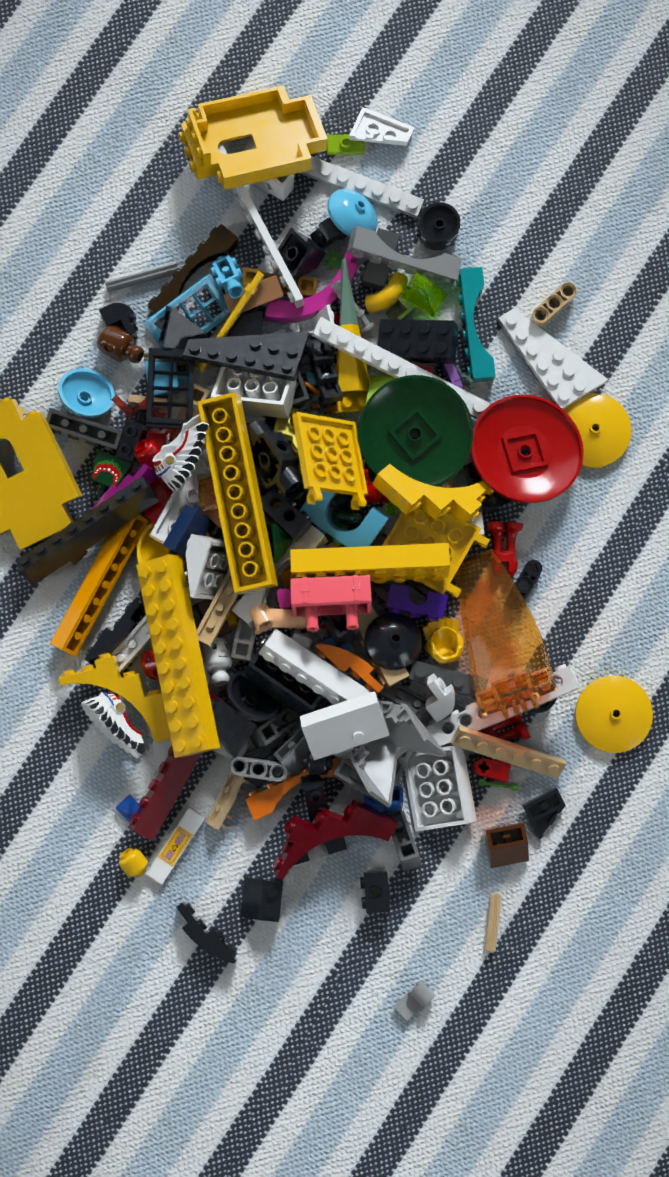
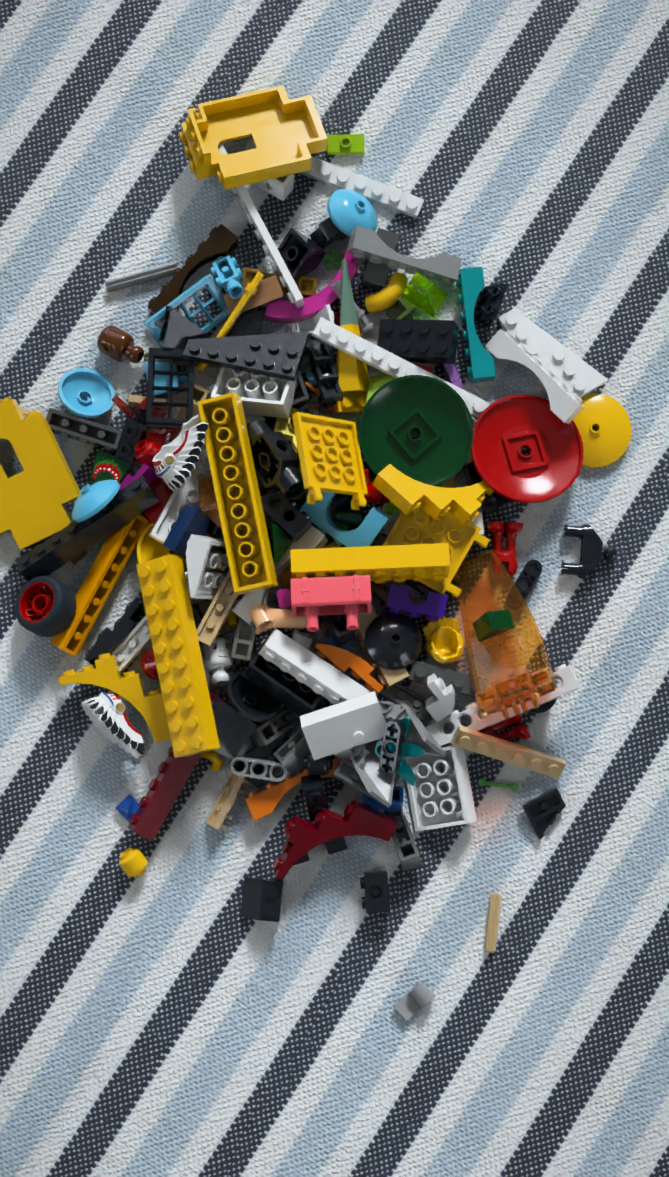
black brick [99,303,139,339] -> none
tile [146,808,205,884] -> none
black slope [176,901,238,964] -> none
white wing [349,107,414,146] -> none
black wheel [418,202,460,250] -> none
sand green piece [456,367,473,390] -> none
red piece [472,758,511,782] -> none
reddish brown slope [483,822,529,868] -> none
tan beam [530,282,577,328] -> none
yellow dish [575,676,653,753] -> none
none -> black wheel [15,576,76,637]
none -> medium azure dish [72,479,120,522]
none -> yellow arm [201,750,223,772]
none -> teal plant [375,717,426,786]
none -> black beam [379,719,405,776]
none -> dark green slope [473,609,515,642]
none -> black hinge [474,283,508,326]
none -> white arch [485,329,584,424]
none -> black connector [560,524,618,579]

